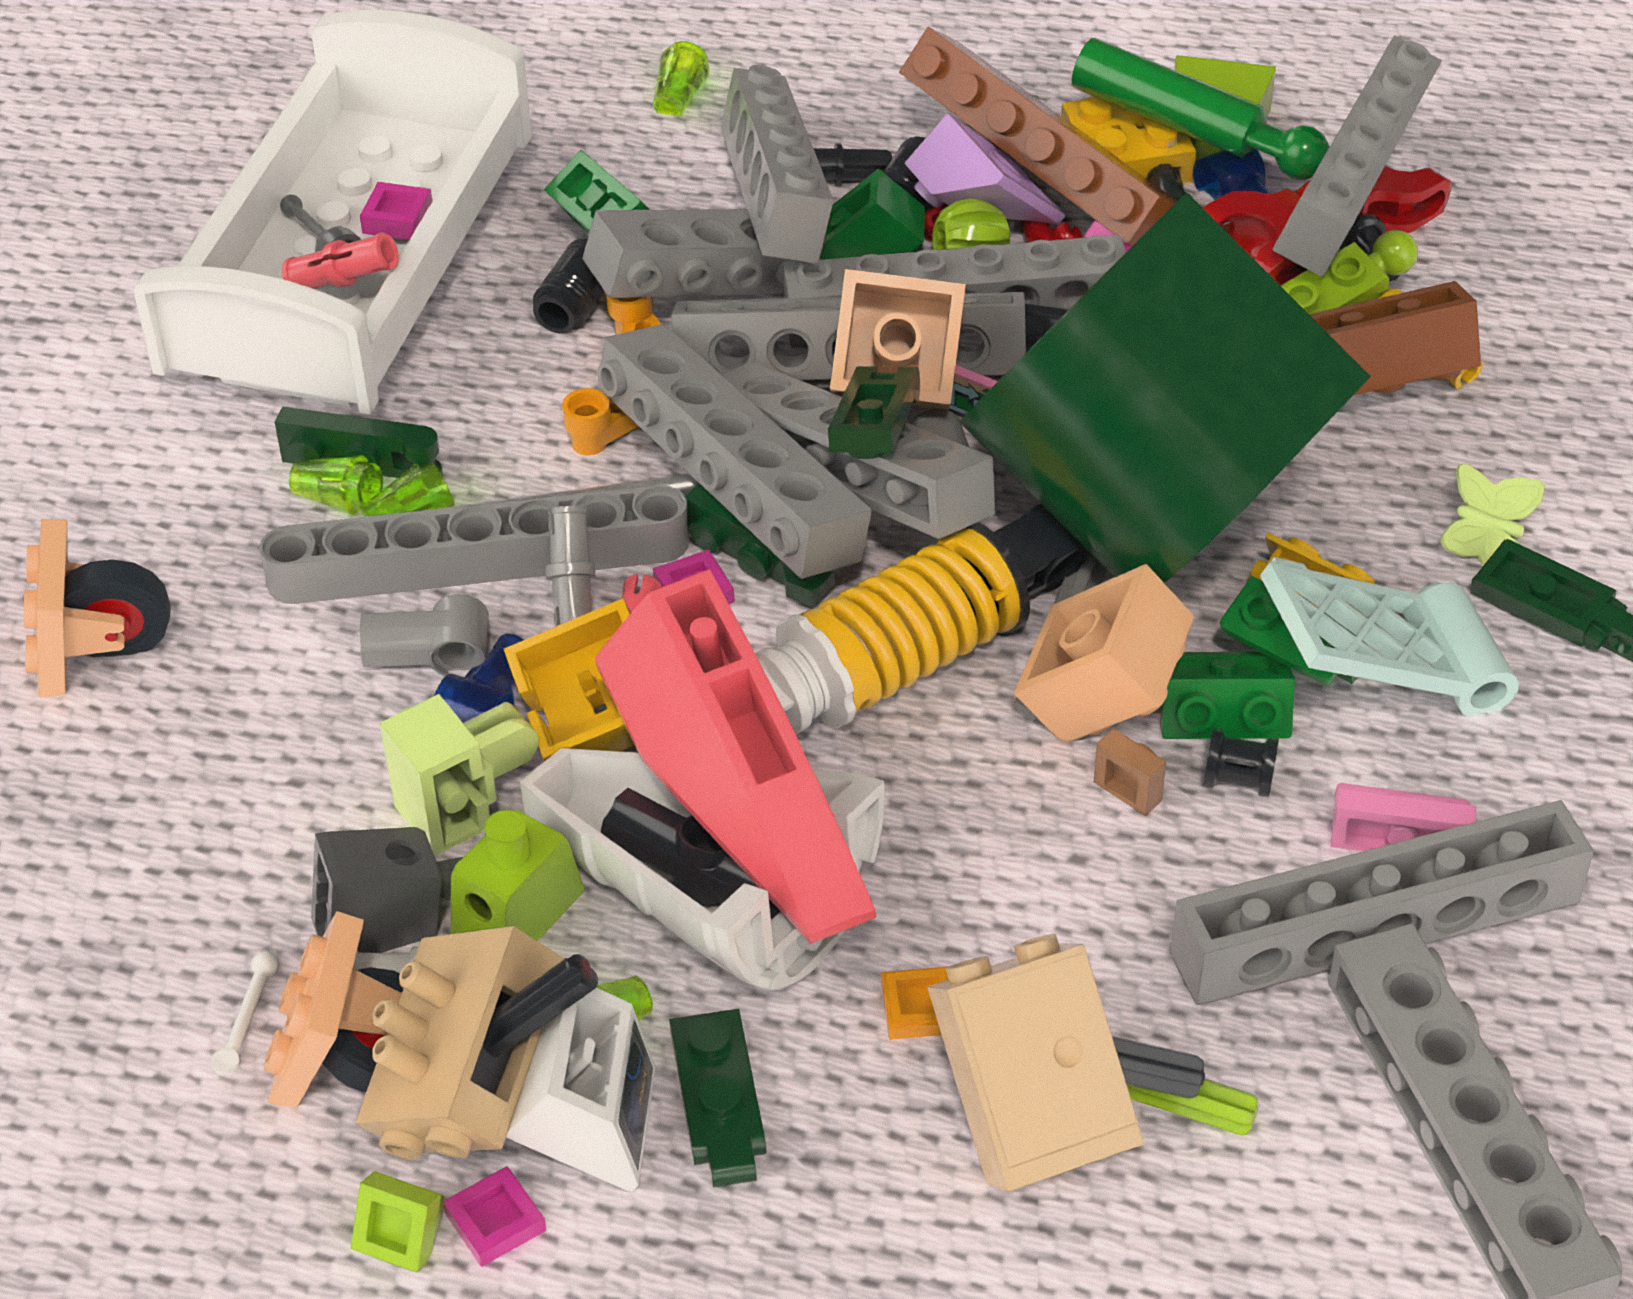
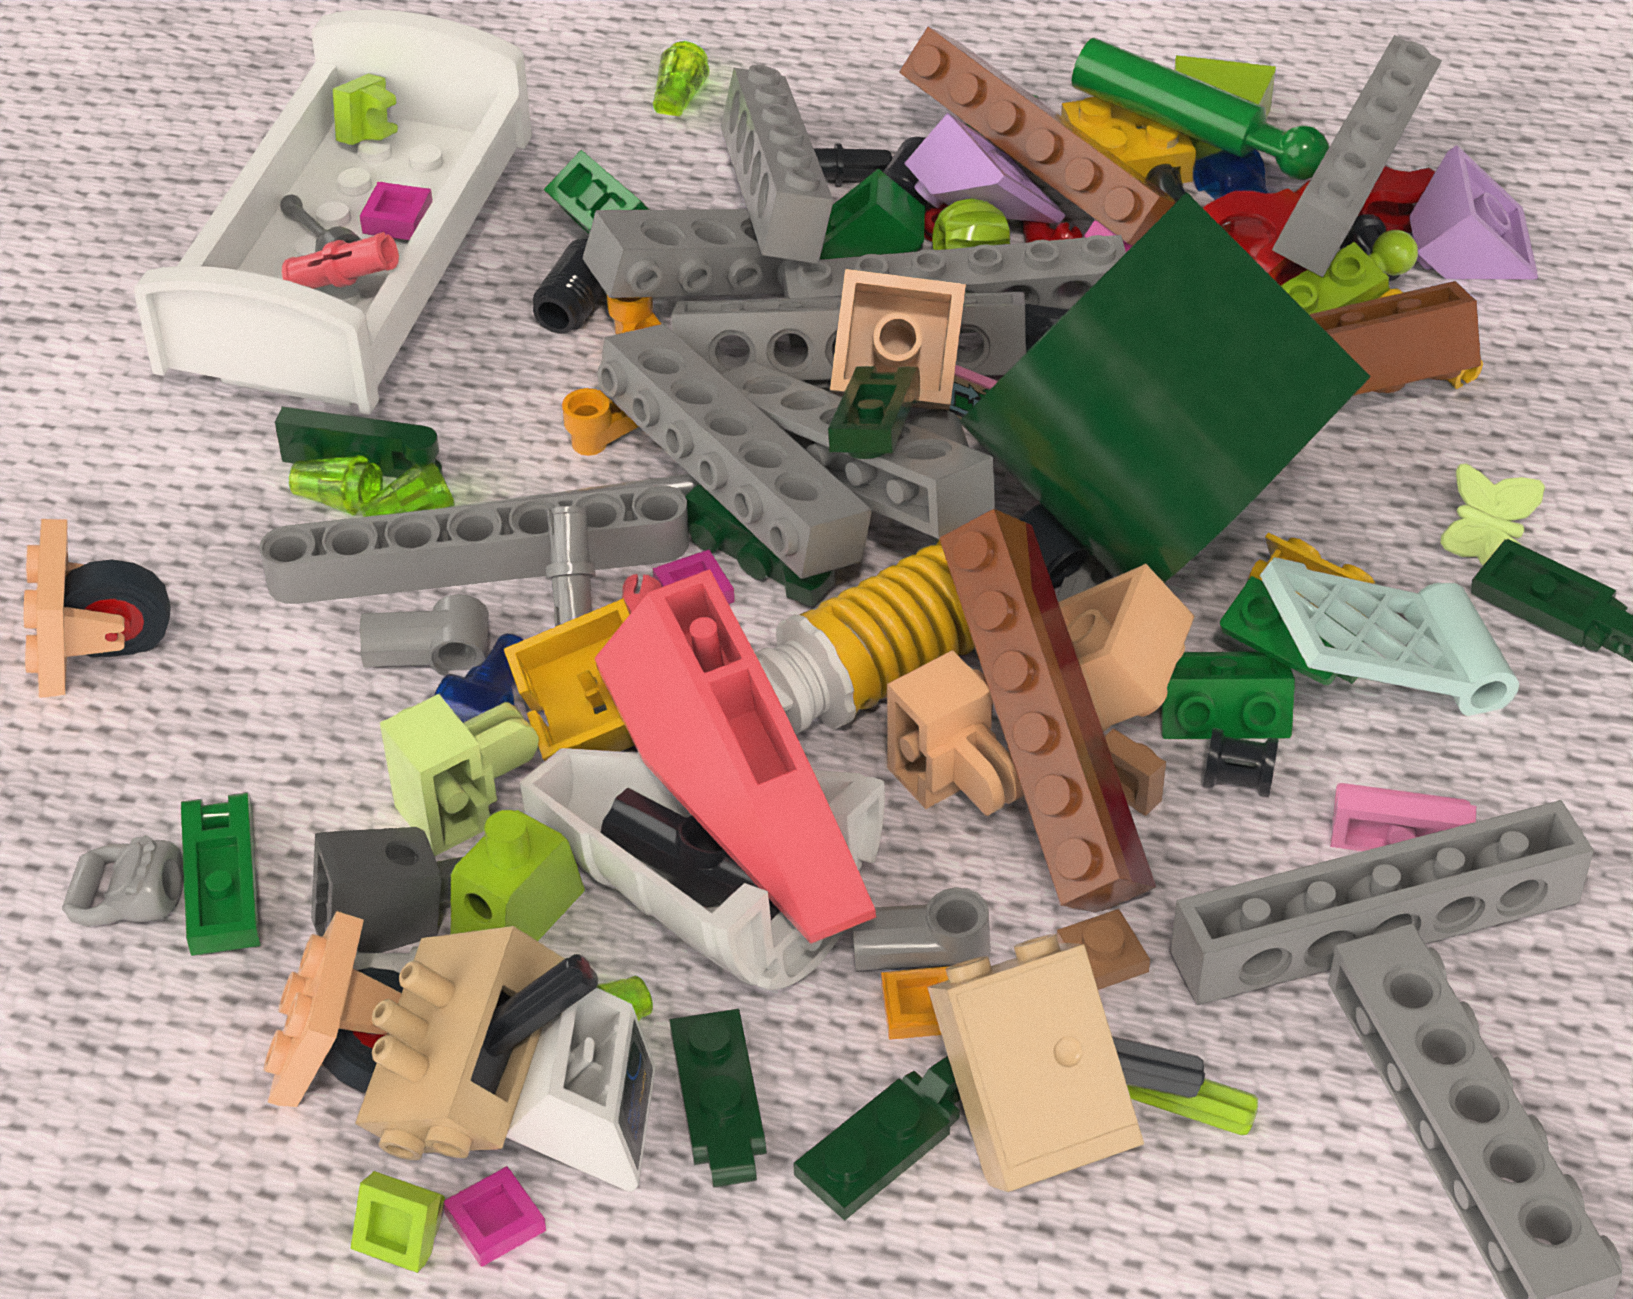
white hinge [211,951,279,1075] -> none
none -> light grey piece [62,835,184,927]
none -> green plate [181,792,261,956]
none -> lime tile [333,73,398,145]
none -> dark green hinge [793,1056,961,1221]
none -> light grey piece [853,887,991,971]
none -> light nougat brick [887,650,1024,816]
none -> dark orange brick [939,509,1156,913]
none -> medium nougat plate [1056,909,1150,990]
none -> lavender slope [1409,145,1538,279]

